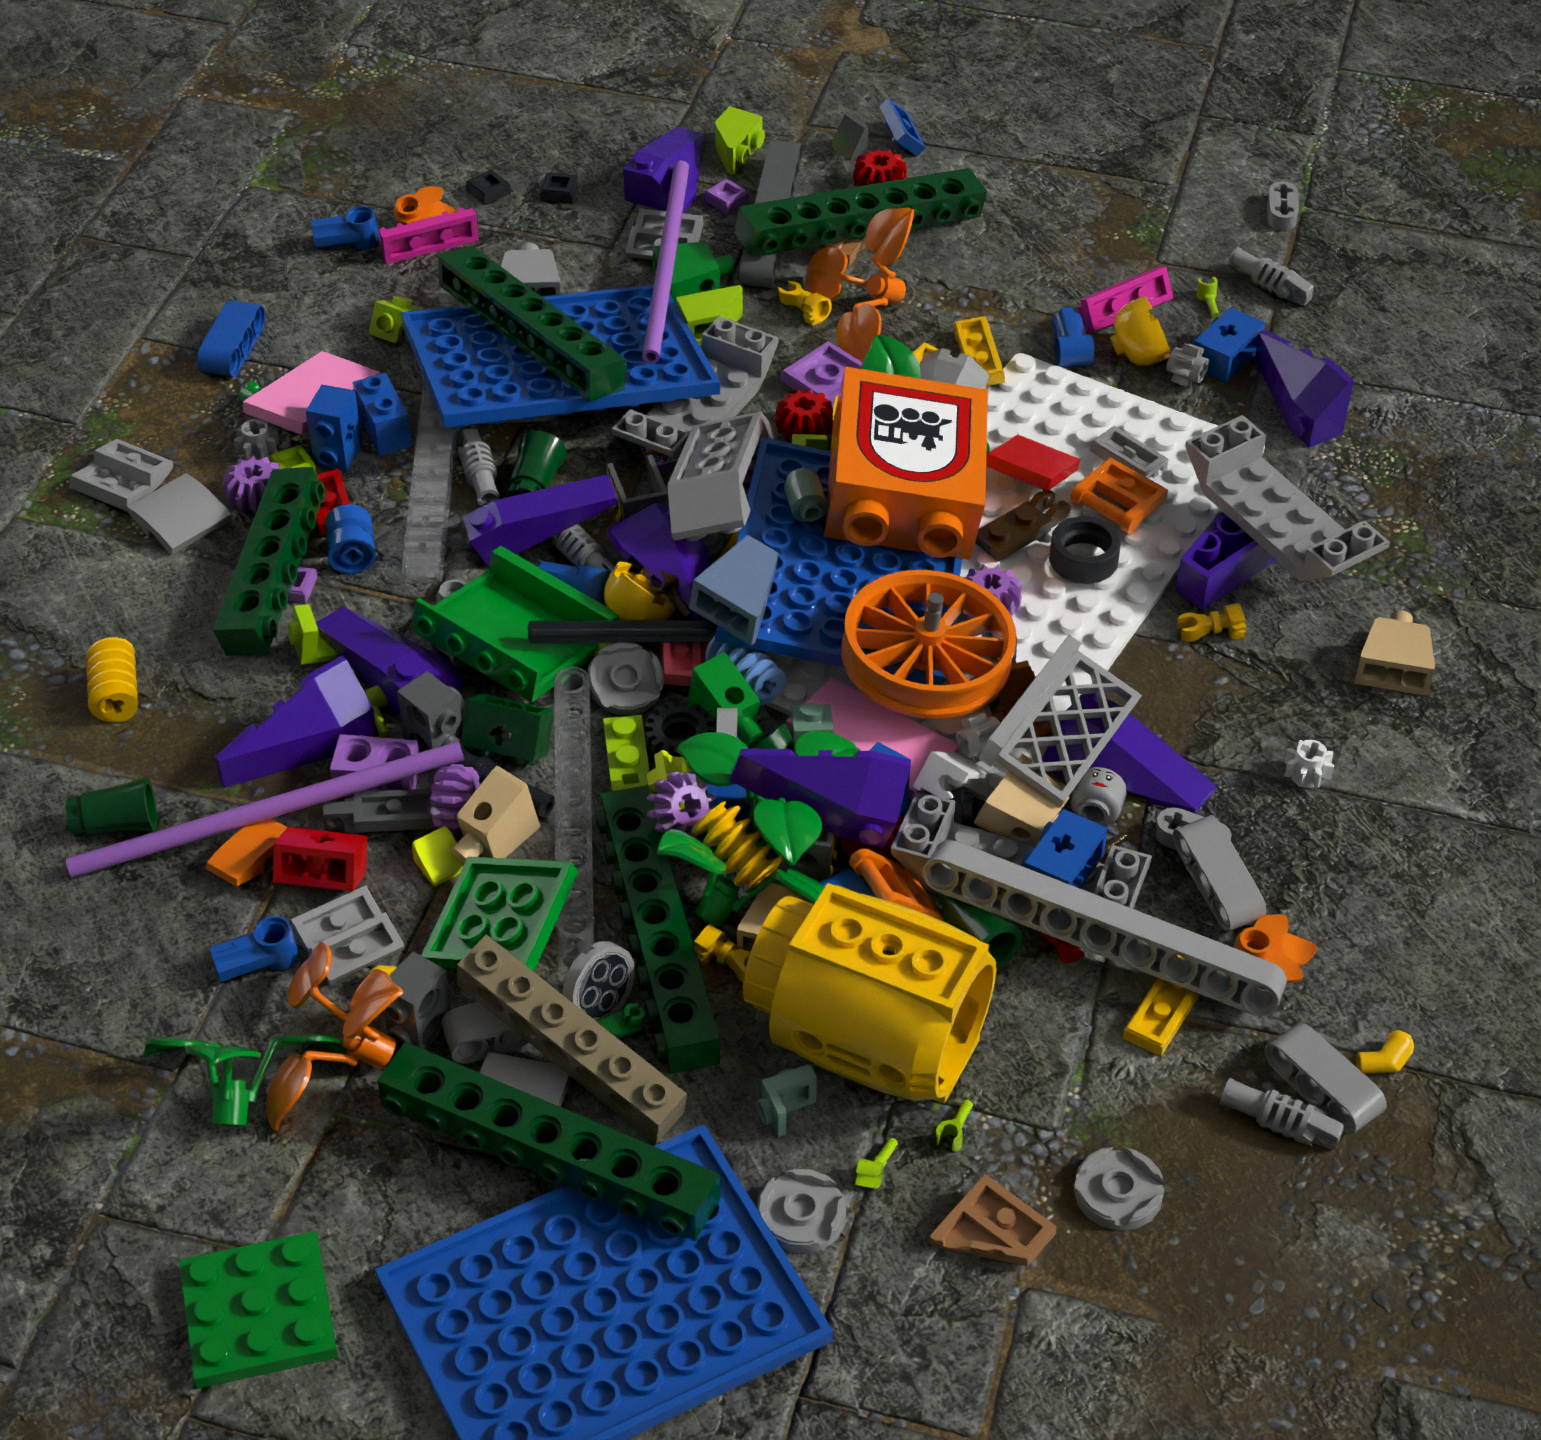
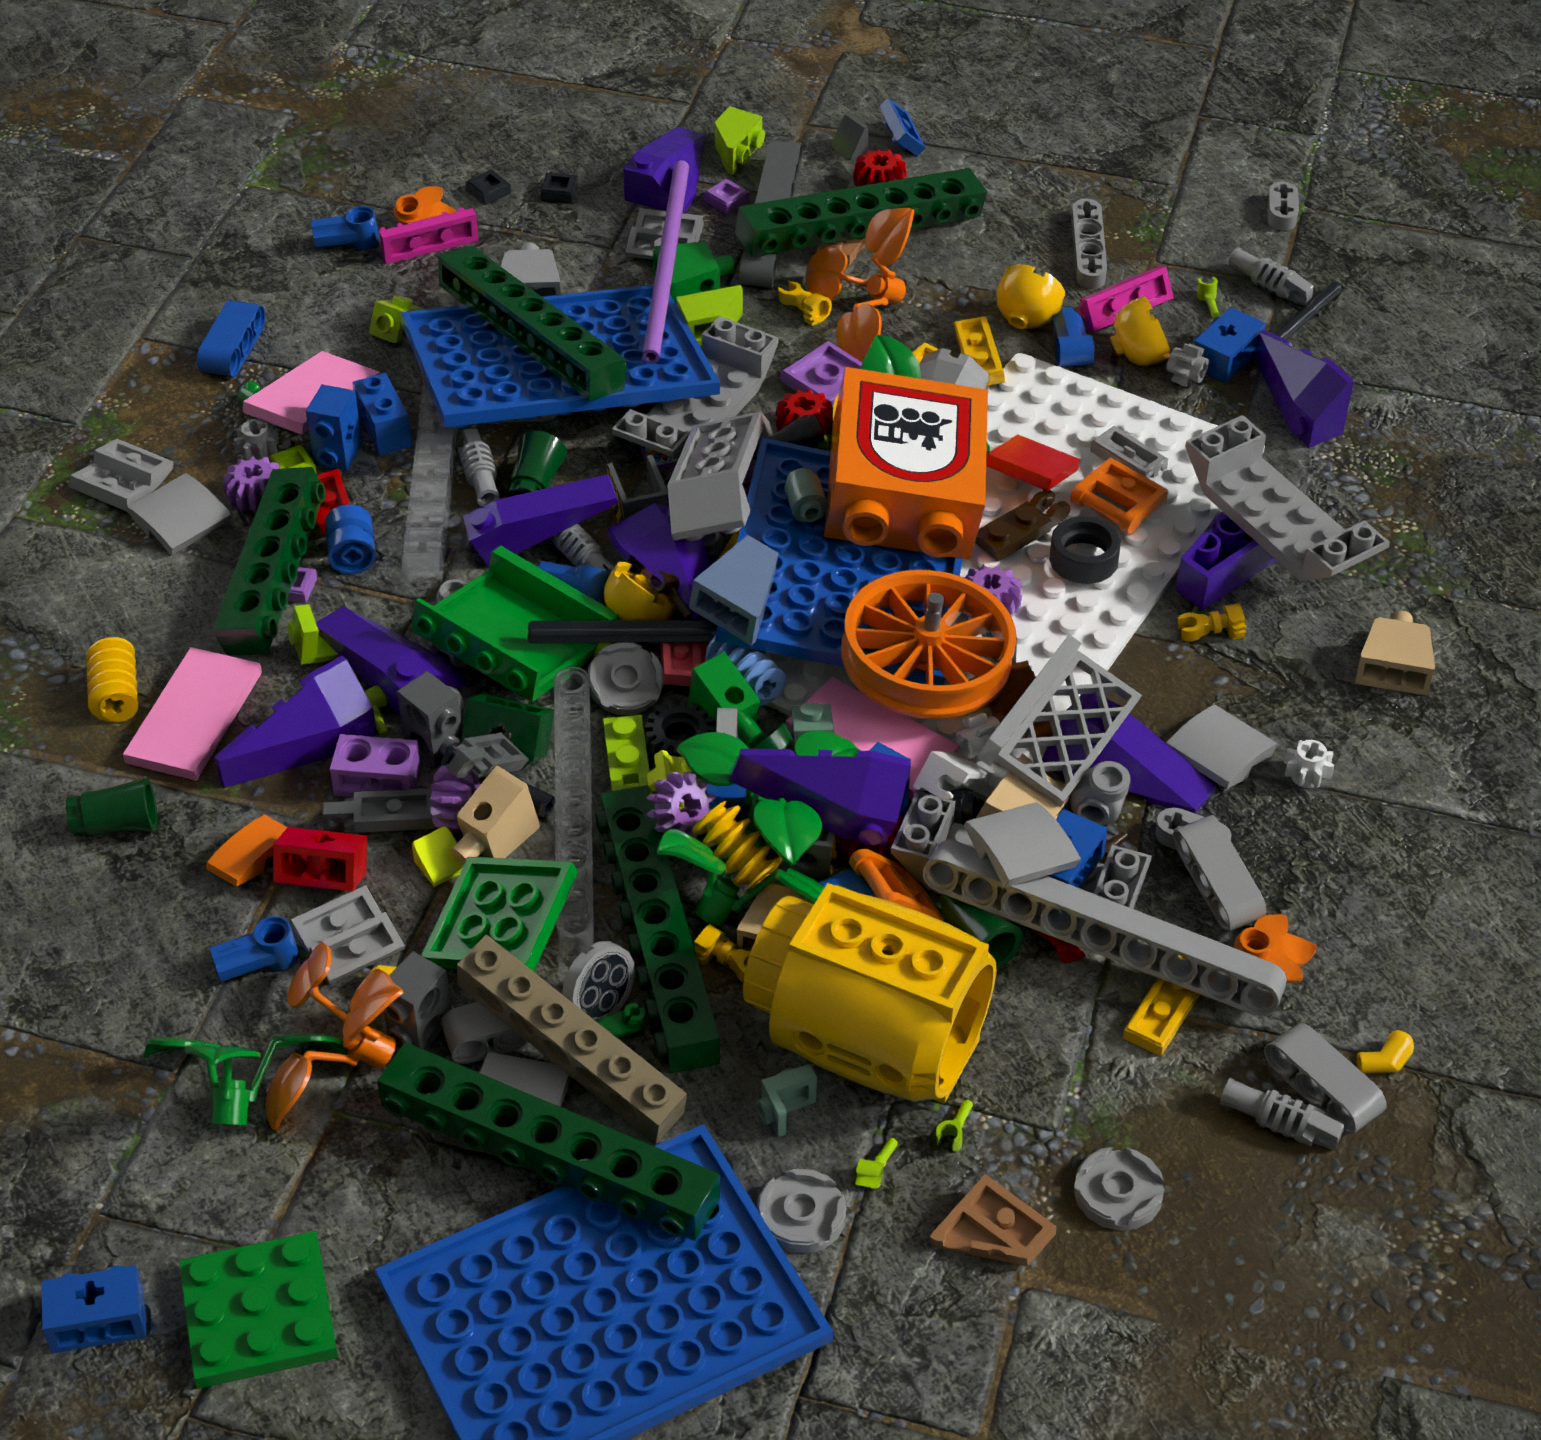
medium lavender piece [66,741,464,878] -> none
none -> blue brick [41,1265,146,1354]
none -> bright pink tile [123,647,262,781]
none -> dark grey hinge [445,733,528,778]
none -> black cone [768,414,824,448]
none -> light grey slope [964,802,1081,888]
none -> yellow cylinder [996,264,1065,329]
none -> light grey beam [1071,199,1107,289]
none -> light grey tile [1089,761,1130,802]
none -> light grey slope [1166,704,1277,789]
none -> black bar [1274,281,1342,340]

